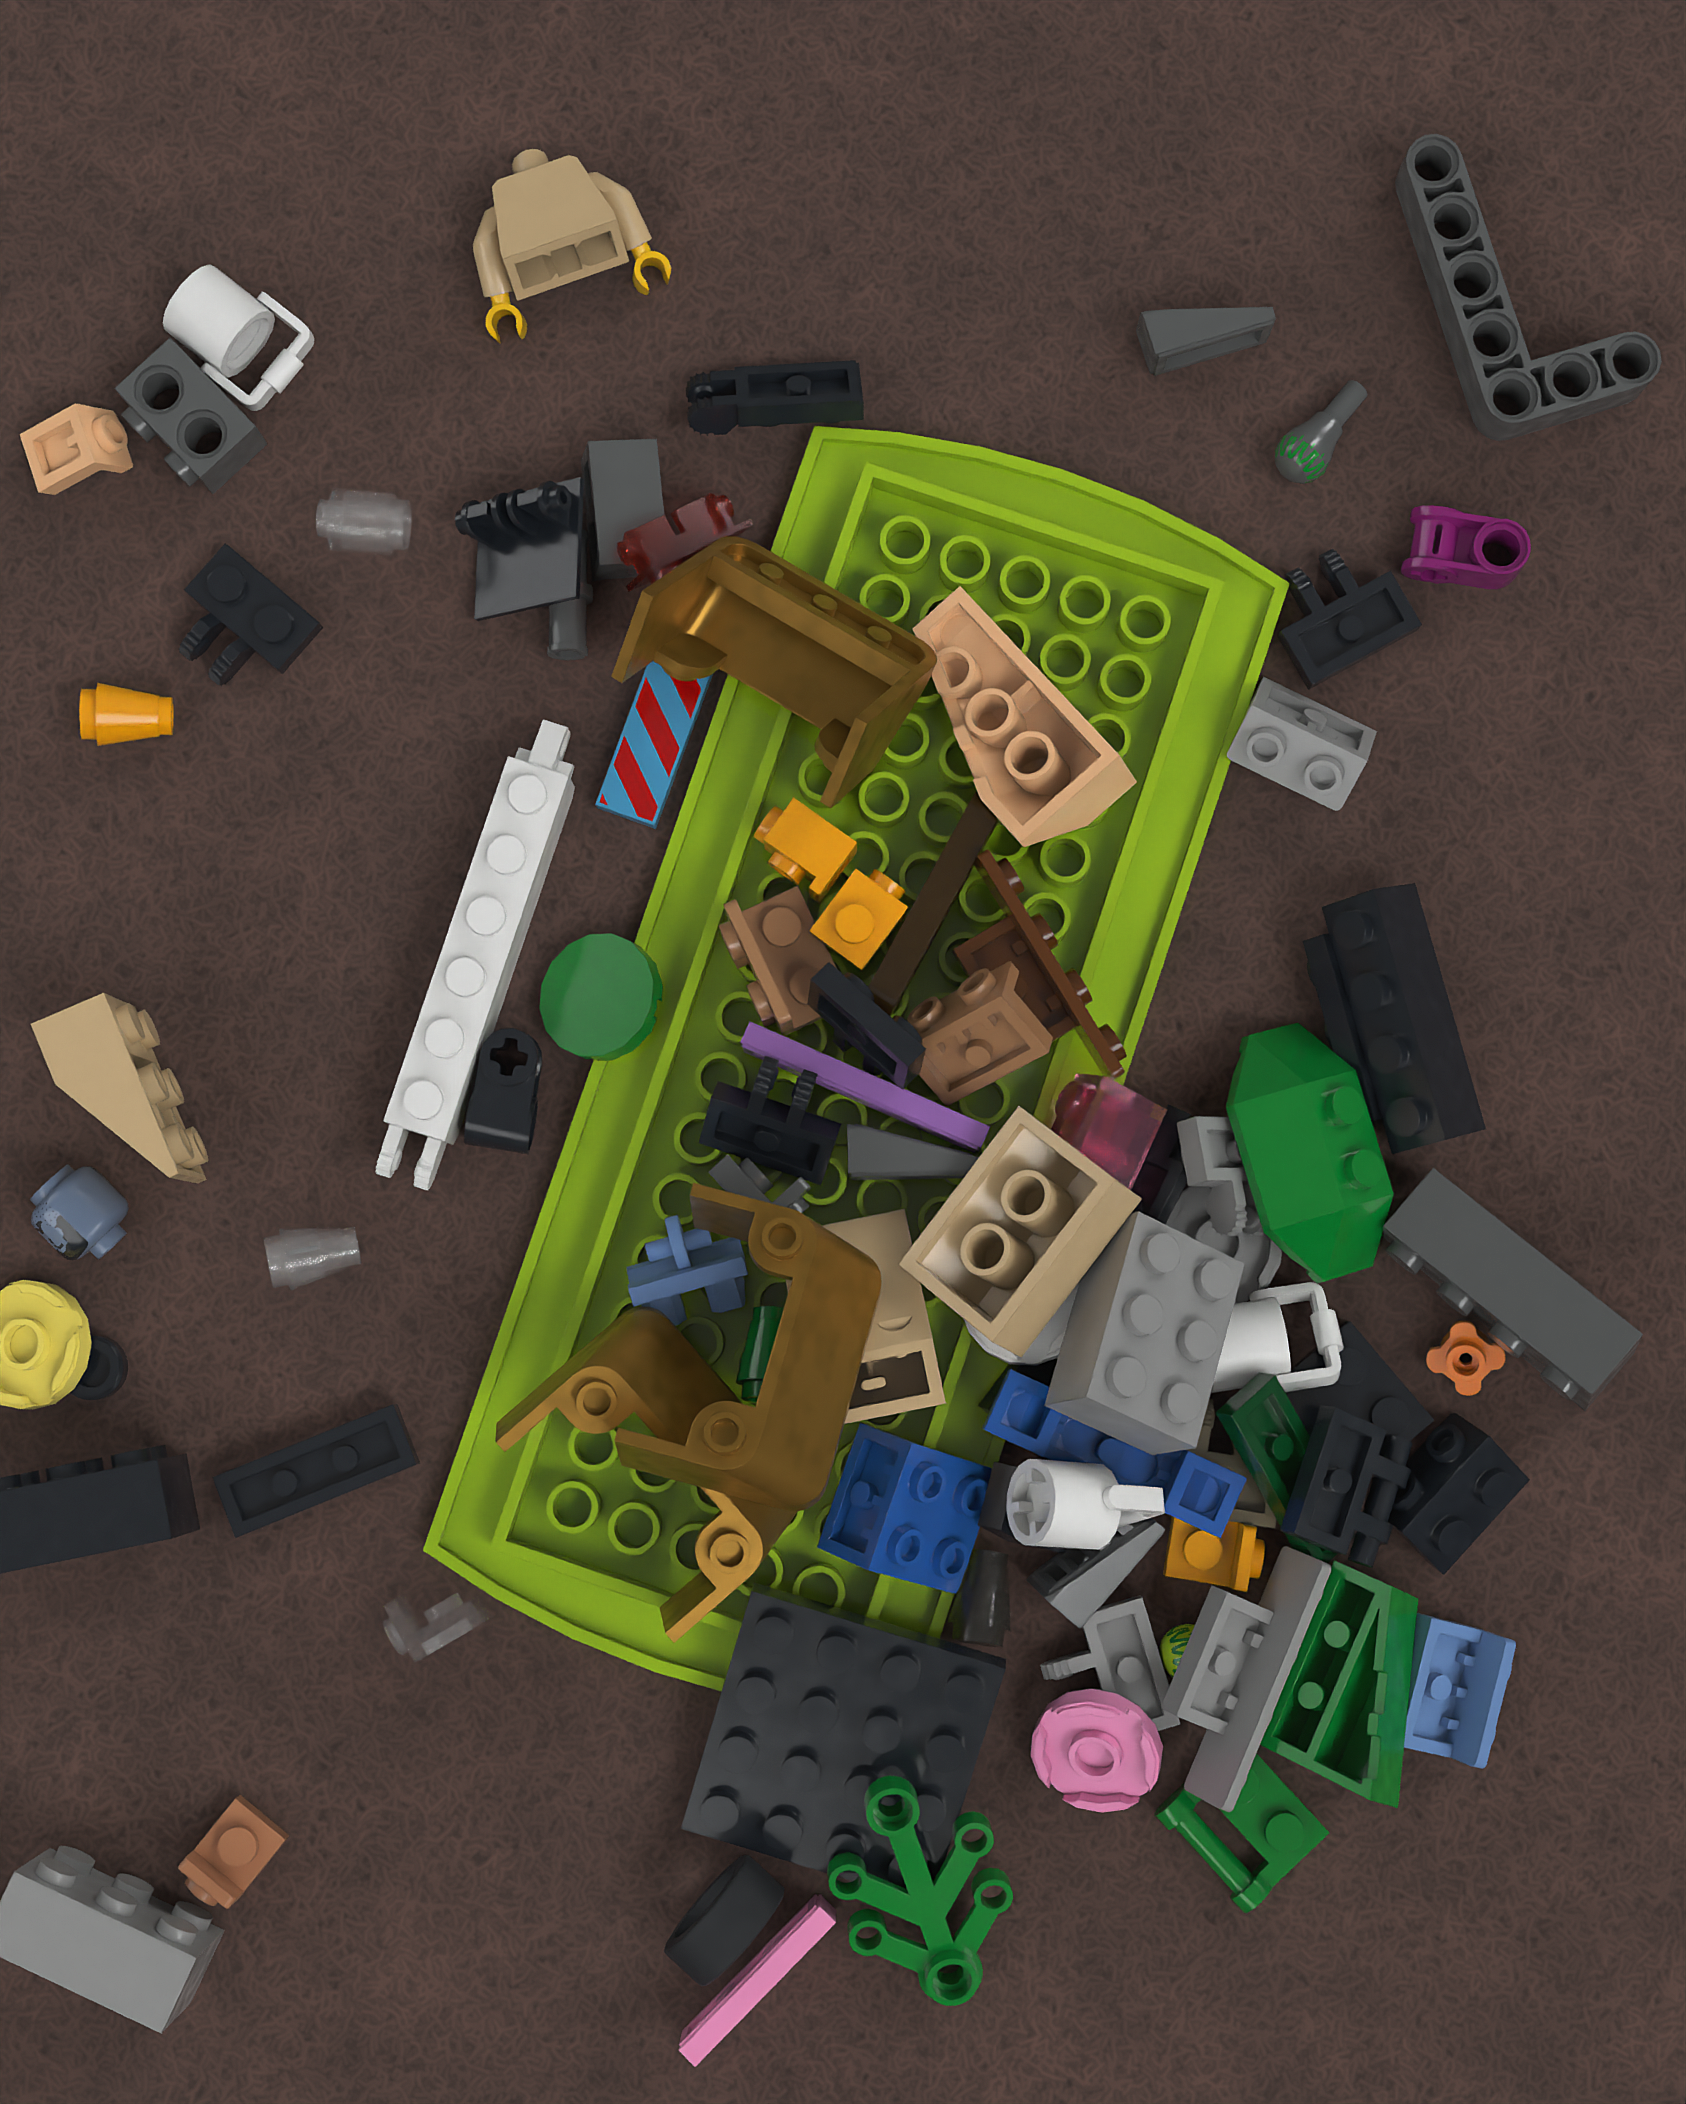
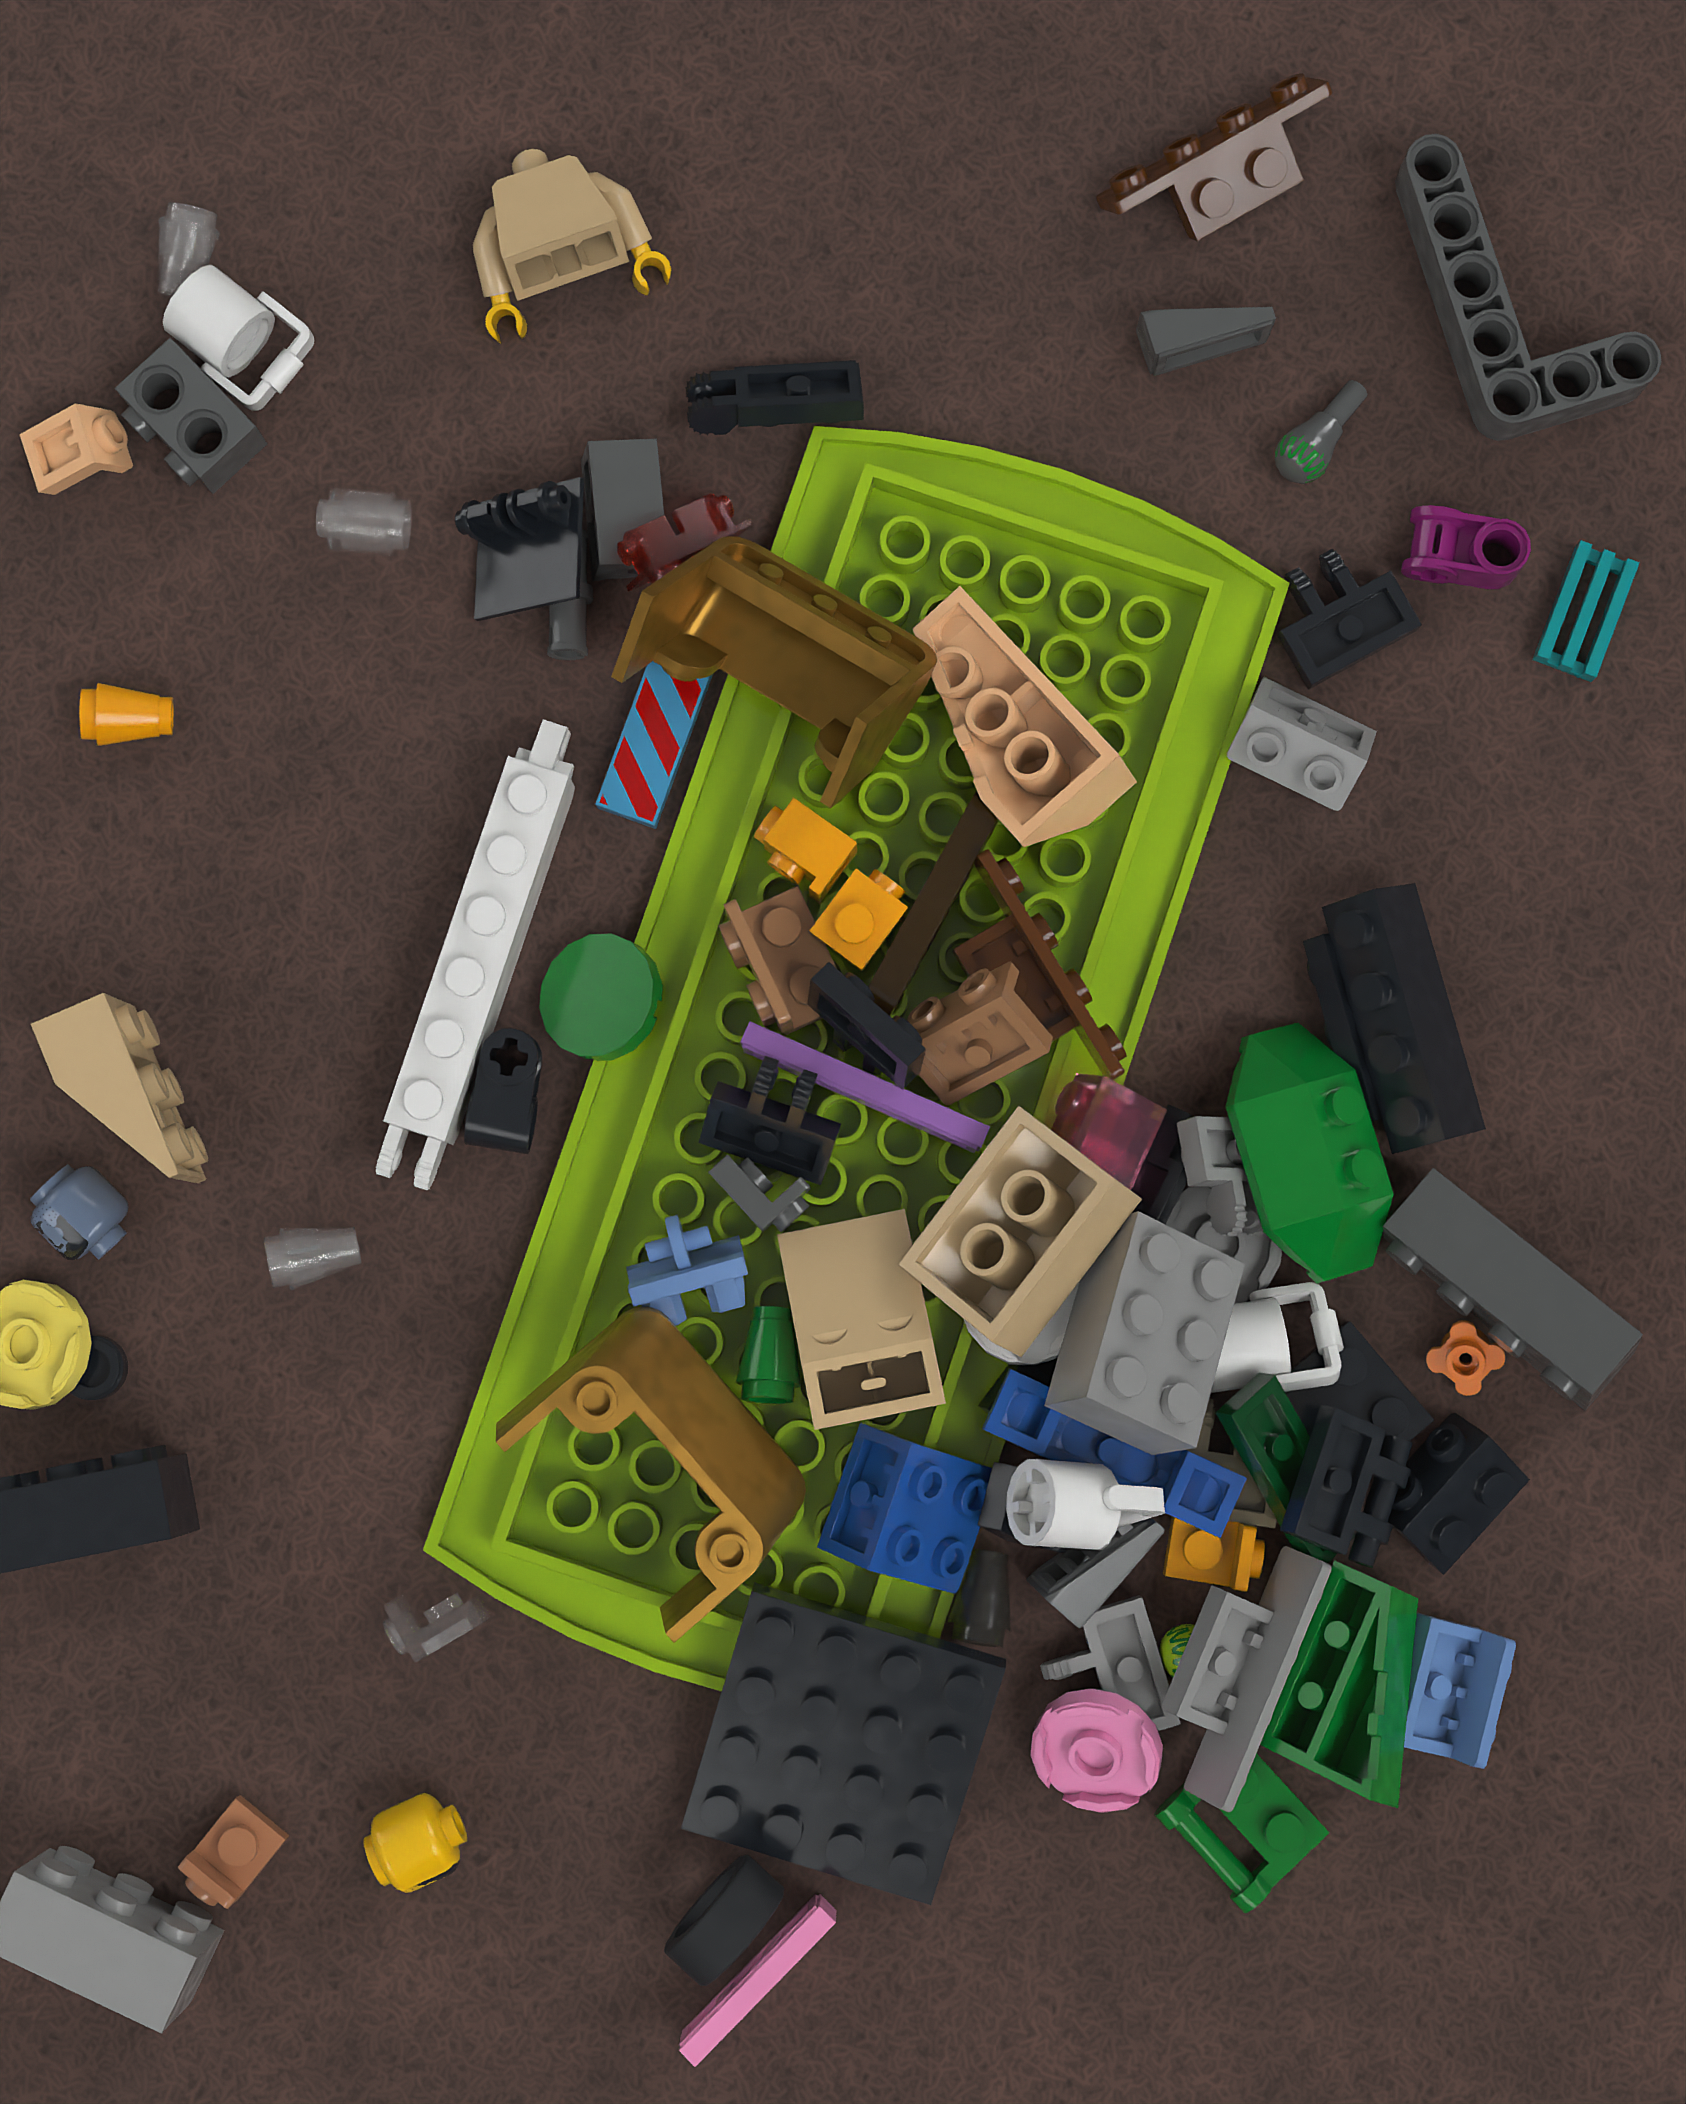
black hinge [179,543,323,686] -> none
black plate [212,1404,420,1538] -> none
pearl gold windscreen [614,1183,882,1511] -> none
green plant [827,1775,1013,2006] -> none
dark grey slope [847,1124,979,1180] -> none
none -> clear cone [158,202,221,297]
none -> yellow head [364,1793,467,1893]
none -> bracket [1096,73,1333,241]
none -> teal tile [1532,540,1640,682]

